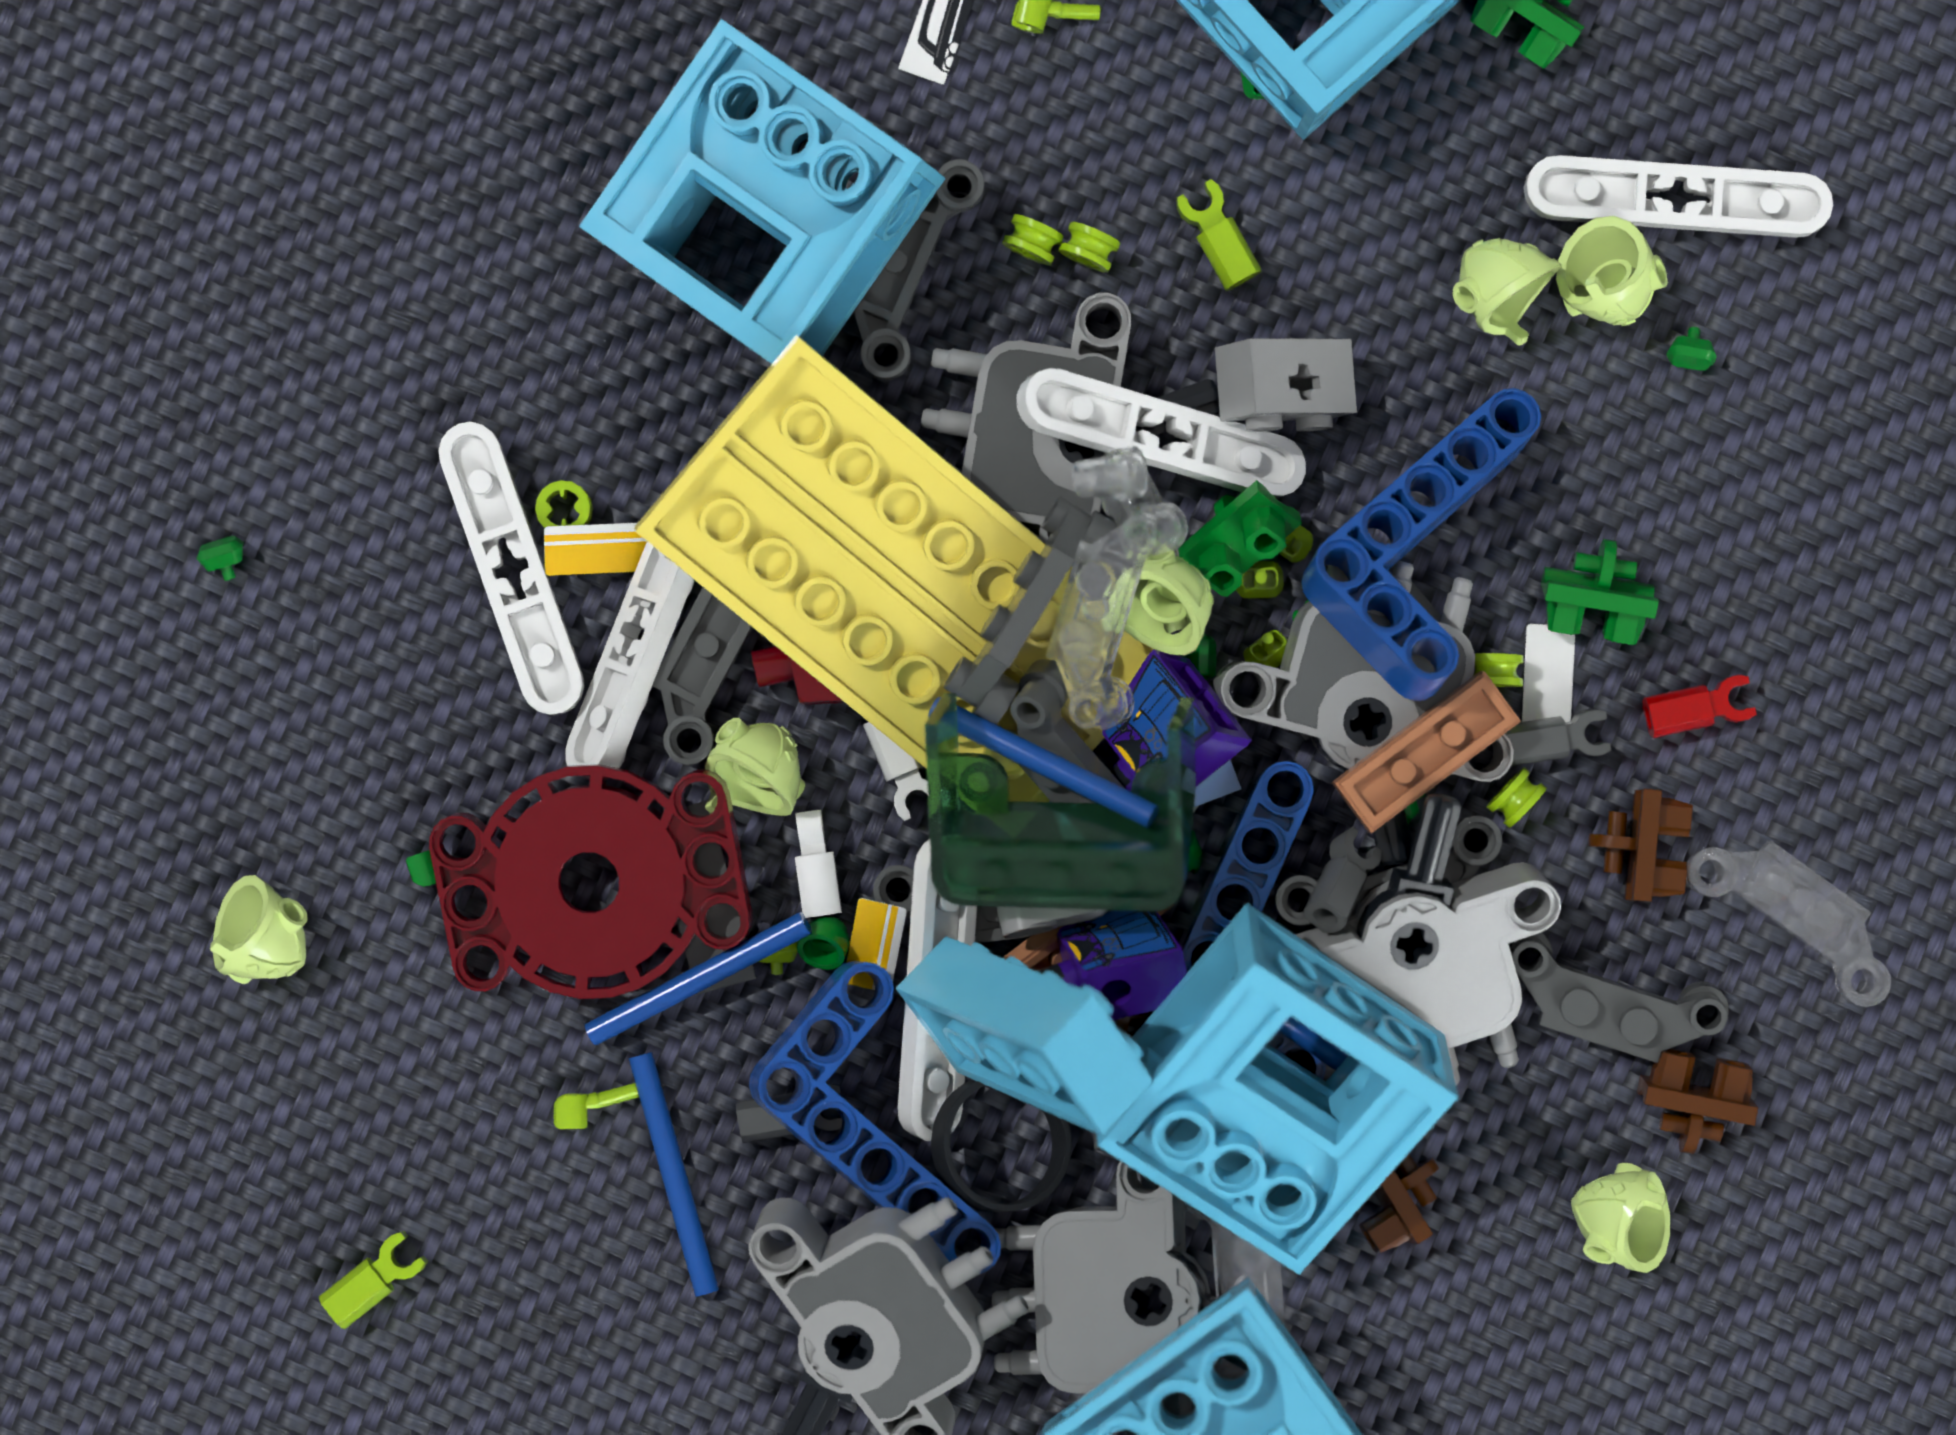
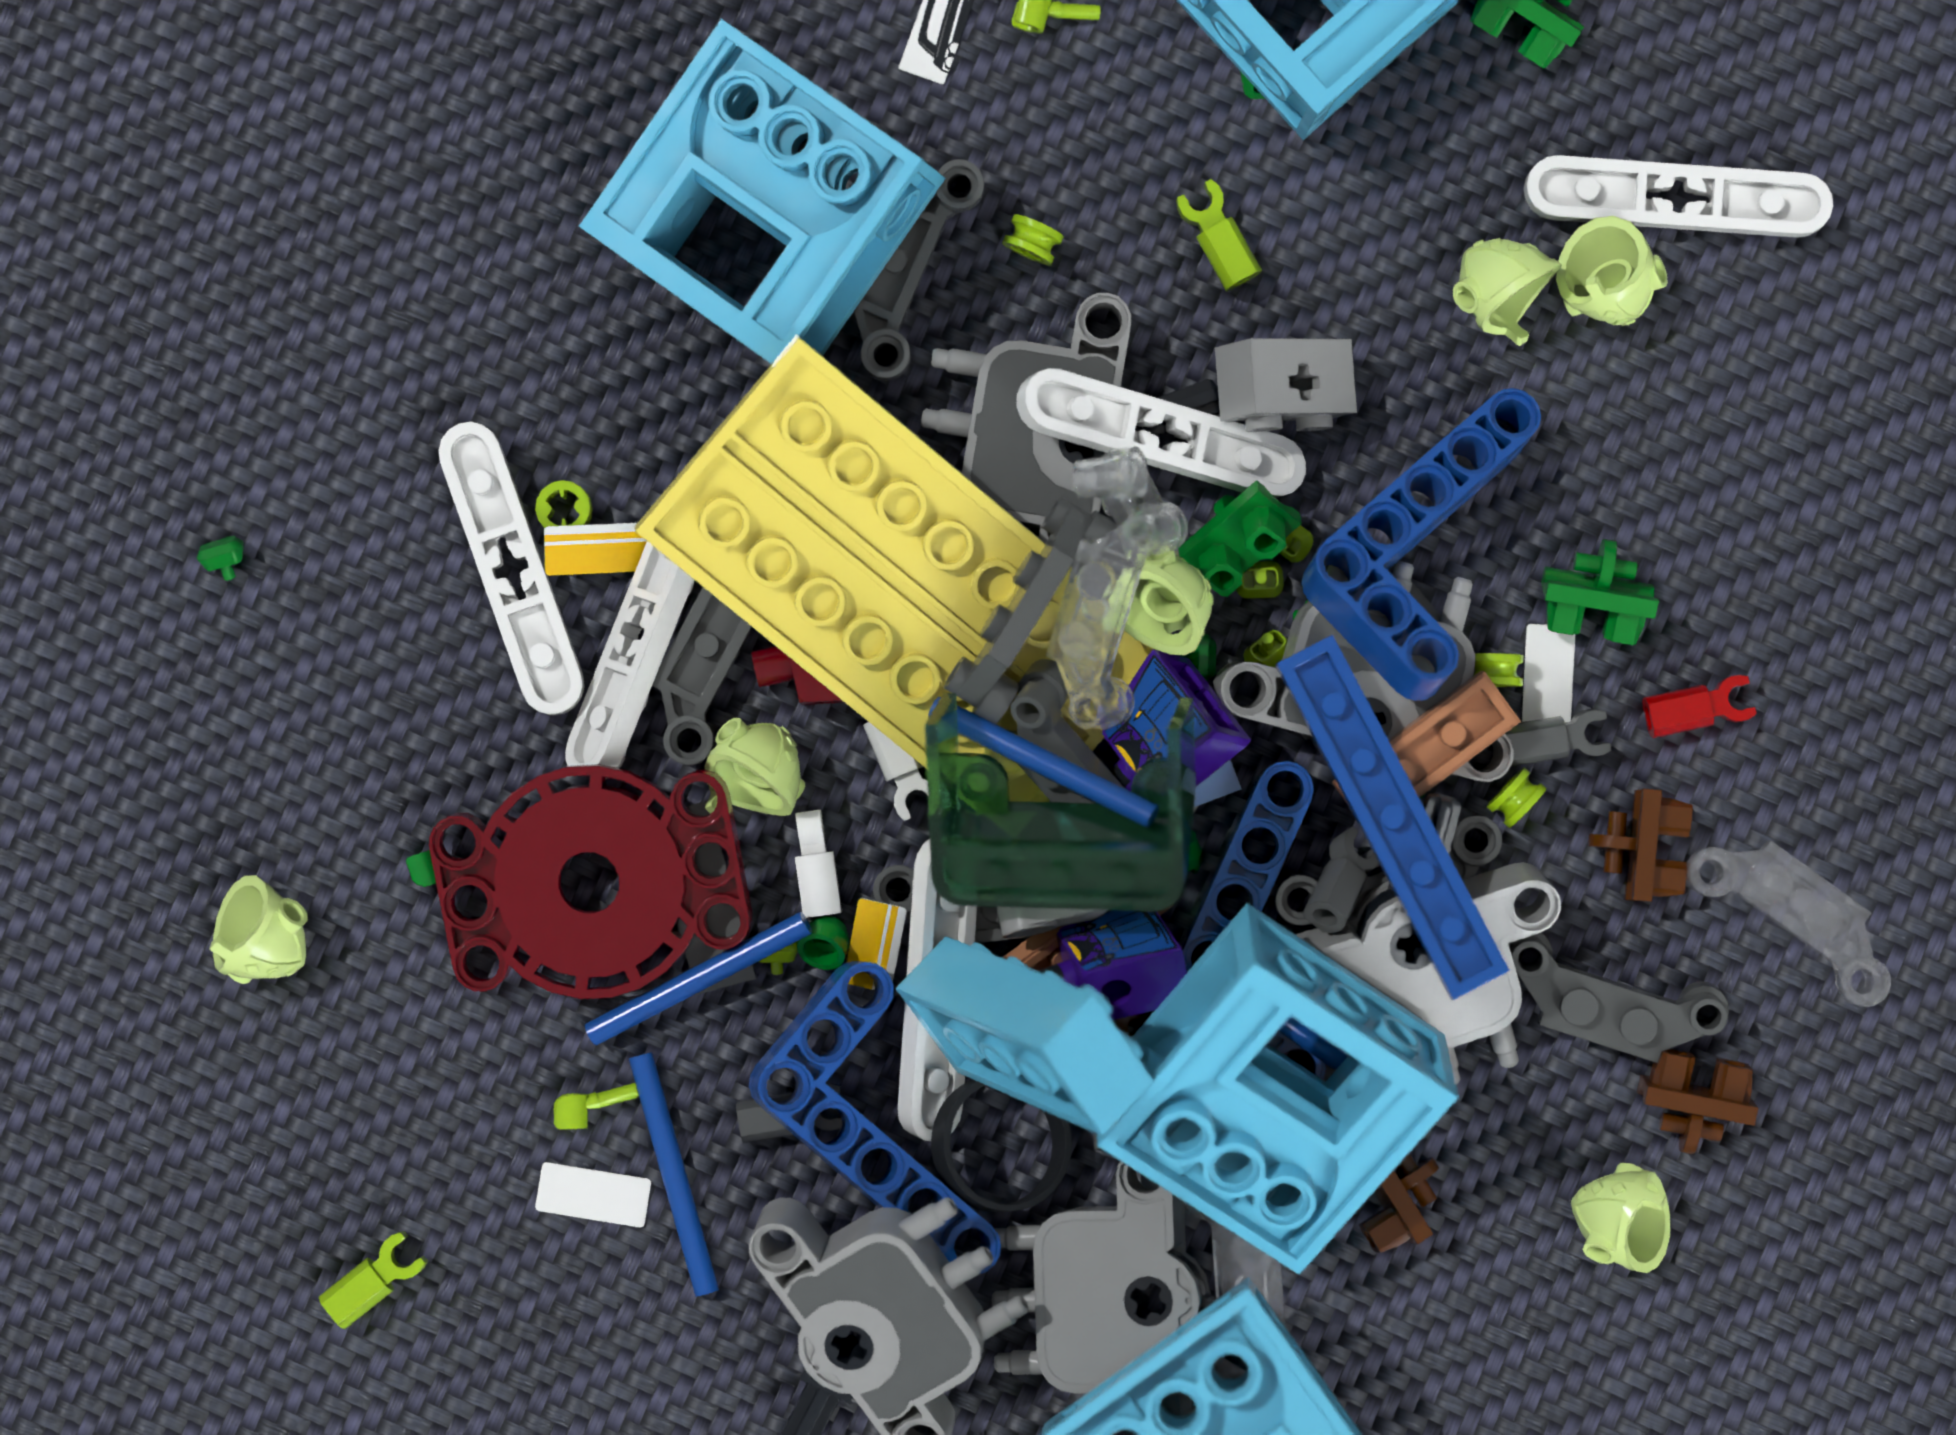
lime bush [1059,222,1121,273] -> none
green rock [1666,327,1717,371] -> none
none -> white sticker [535,1162,651,1227]
none -> blue plate [1276,635,1510,1001]

